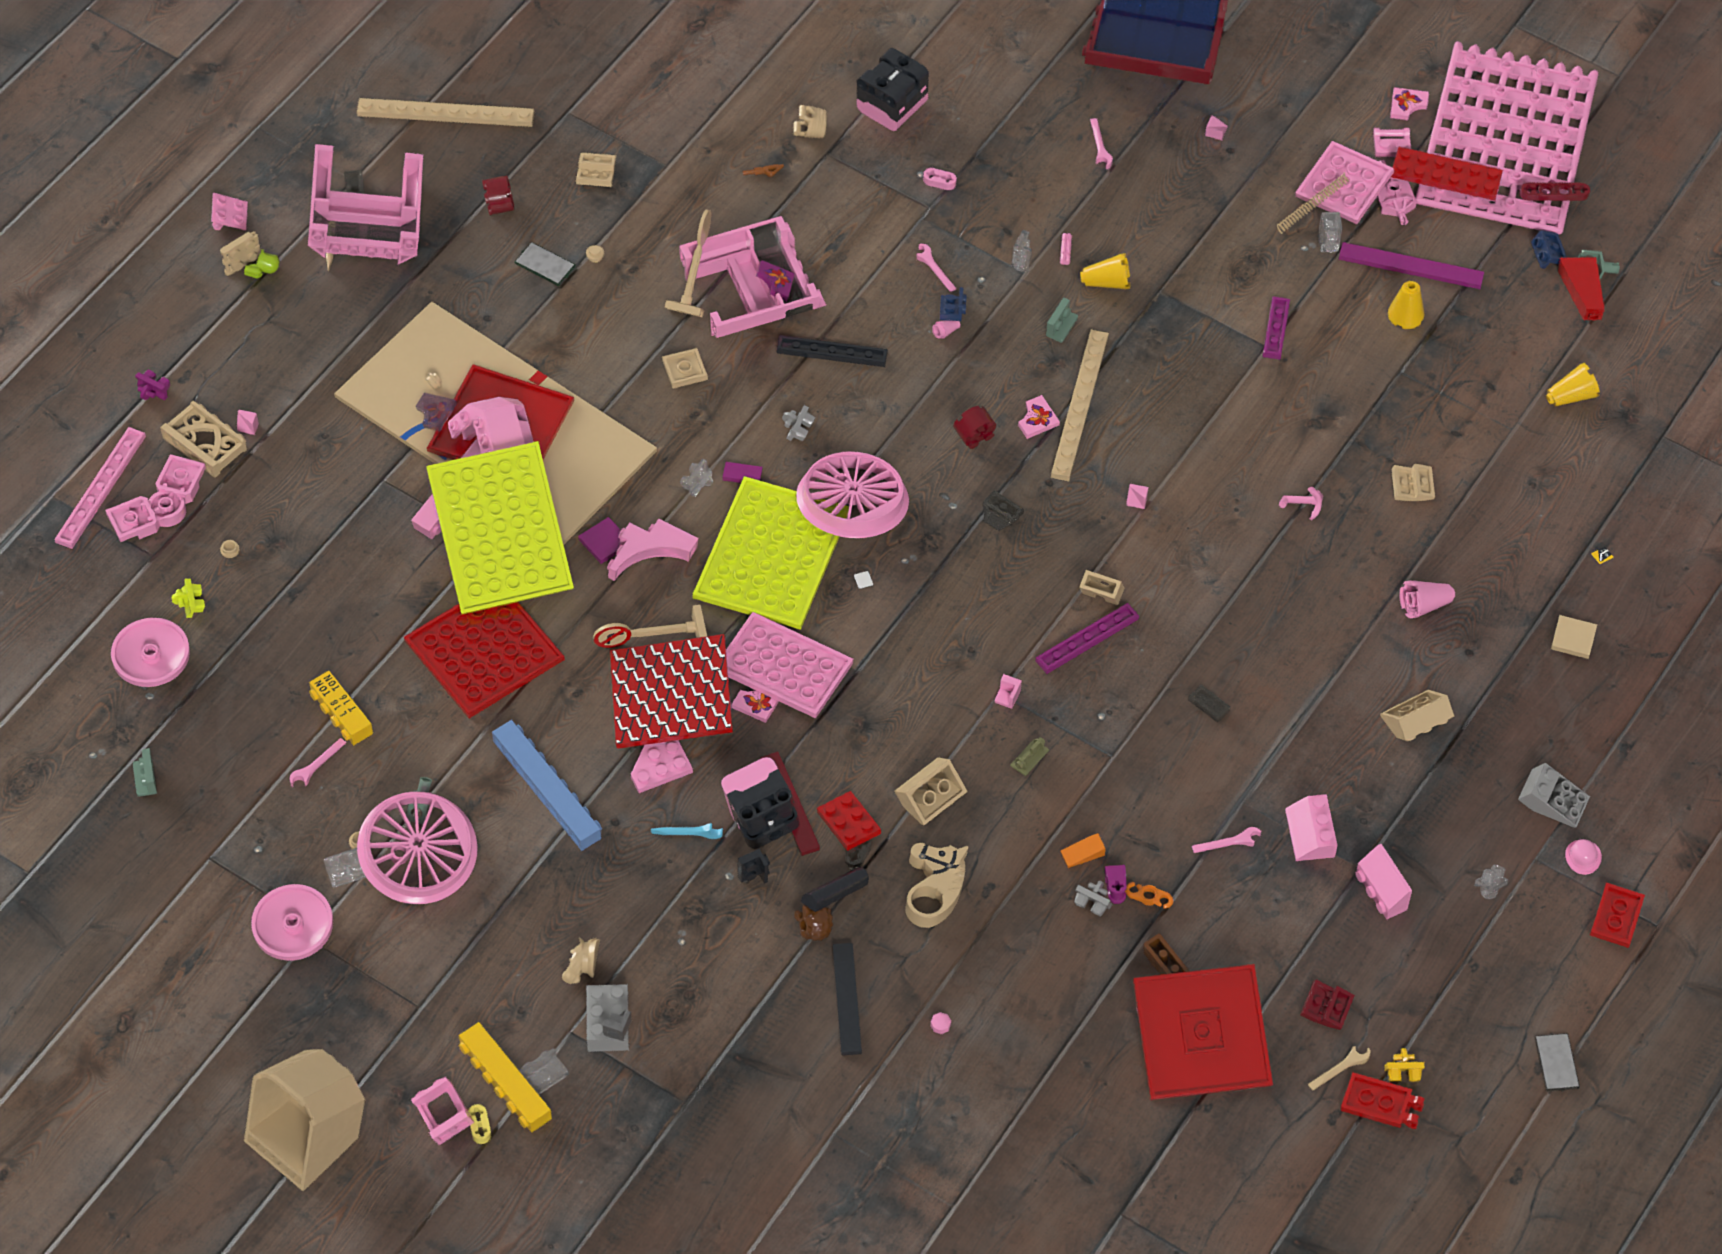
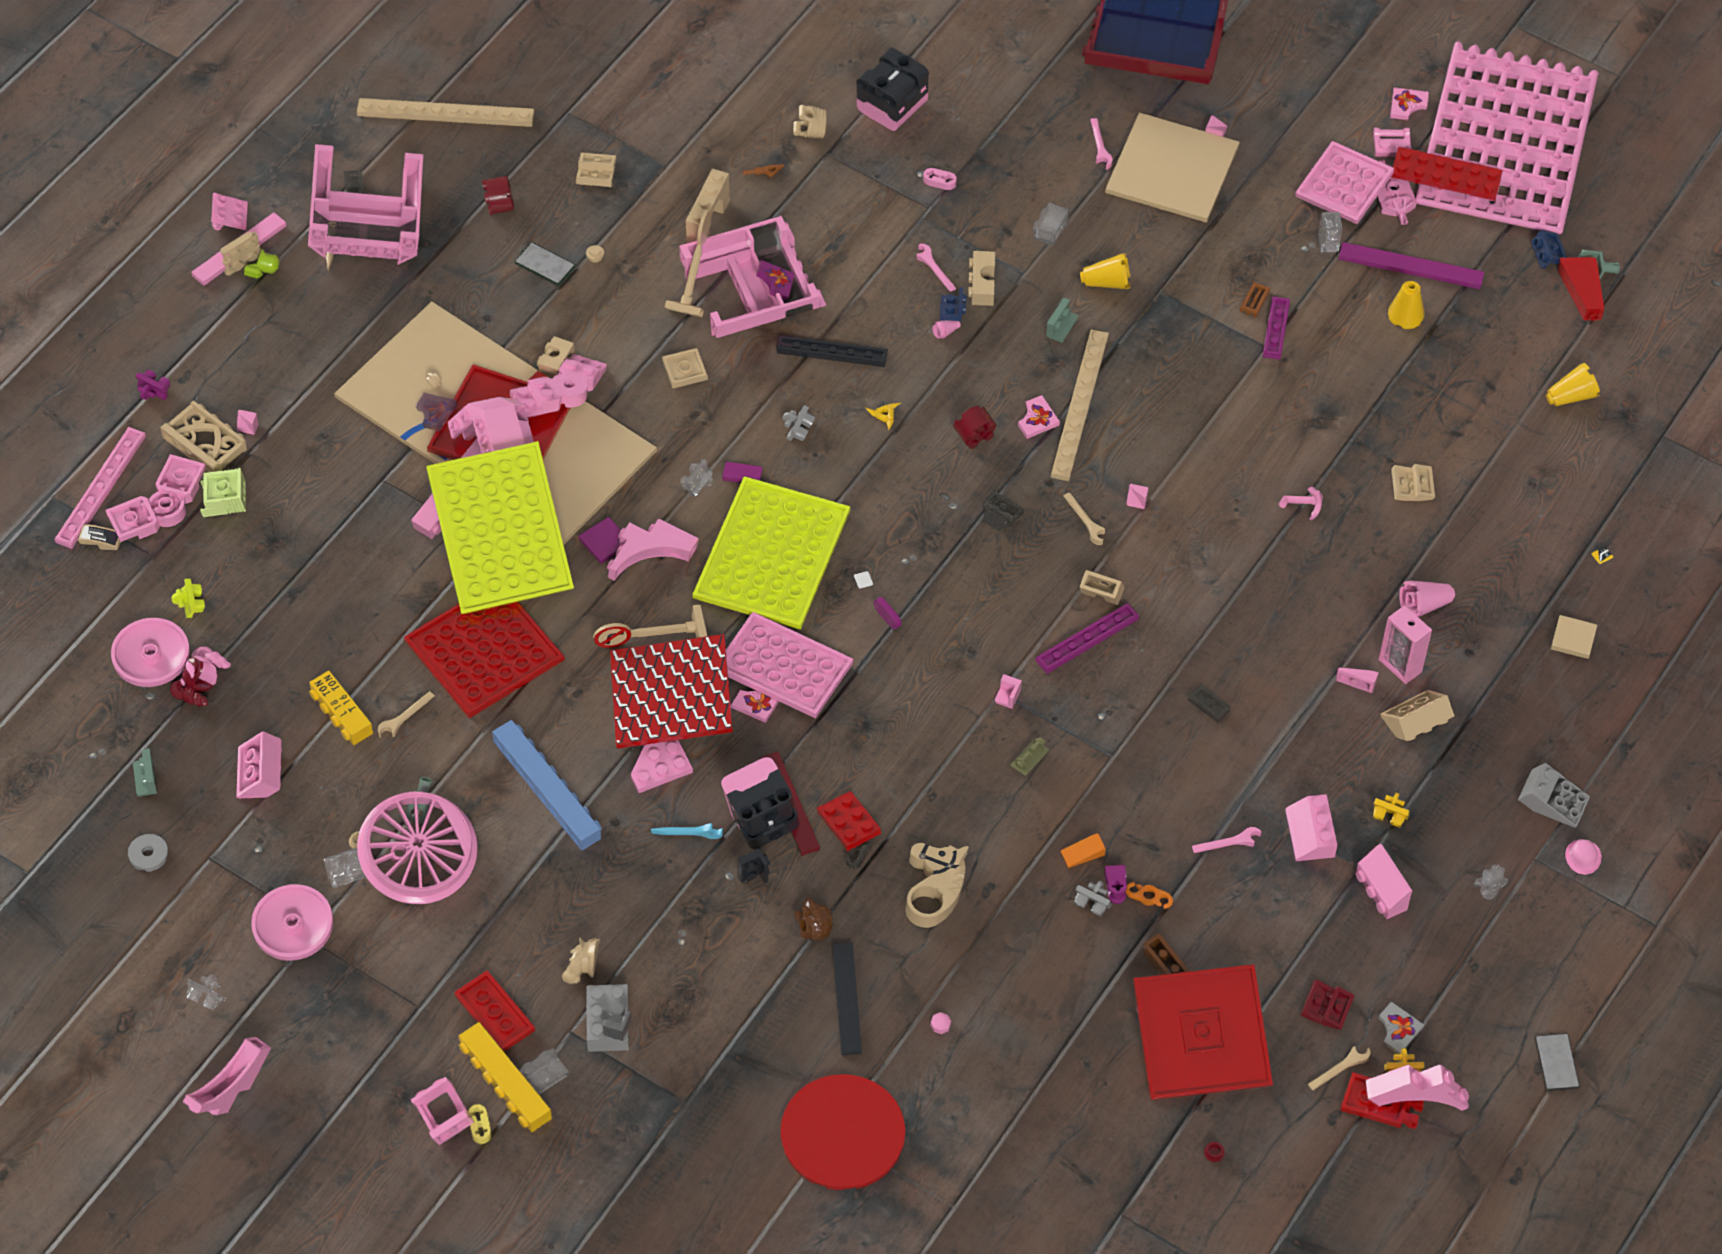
tan plate [220,540,240,558] -> none
tan windscreen [244,1049,365,1191] -> none
bright pink piece [290,738,346,787] -> none
bright pink piece [796,452,909,538] -> none
black brick [801,867,869,912] -> none
tan slope [895,757,968,825] -> none
clear bracket [1011,230,1032,273] -> none
bright pink axle [1060,233,1072,265] -> none
tan piece [1277,173,1349,233] -> none
dark red beam [1520,182,1590,201] -> none
red plate [1590,882,1645,948] -> none
none -> slope [78,524,120,550]
none -> light grey tile [128,834,168,872]
none -> hair [170,647,231,707]
none -> bright pink arch [183,1037,271,1115]
none -> clear hips [185,974,226,1010]
none -> bright pink tile [191,213,286,286]
none -> yellowish green piece [201,468,246,517]
none -> bright pink slope [236,731,282,799]
none -> tan piece [378,691,435,738]
none -> red plate [454,970,535,1052]
none -> bright pink plate [510,354,607,417]
none -> tan brick [537,336,575,379]
none -> tan arch [686,169,730,243]
none -> red tile [781,1074,905,1190]
none -> yellow piece [866,403,901,431]
none -> magenta tile [873,597,901,630]
none -> tan arch [968,251,995,306]
none -> clear brick [1032,202,1069,246]
none -> tan piece [1063,493,1105,545]
none -> tan tile [1105,113,1240,223]
none -> dark red plate [1204,1142,1225,1162]
none -> dark orange tile [1240,282,1270,318]
none -> bright pink slope [1336,668,1379,693]
none -> bright pink arch [1366,1065,1469,1111]
none -> yellow hips [1373,793,1409,828]
none -> bright pink brick [1379,605,1432,684]
none -> light grey tile [1379,1002,1424,1054]

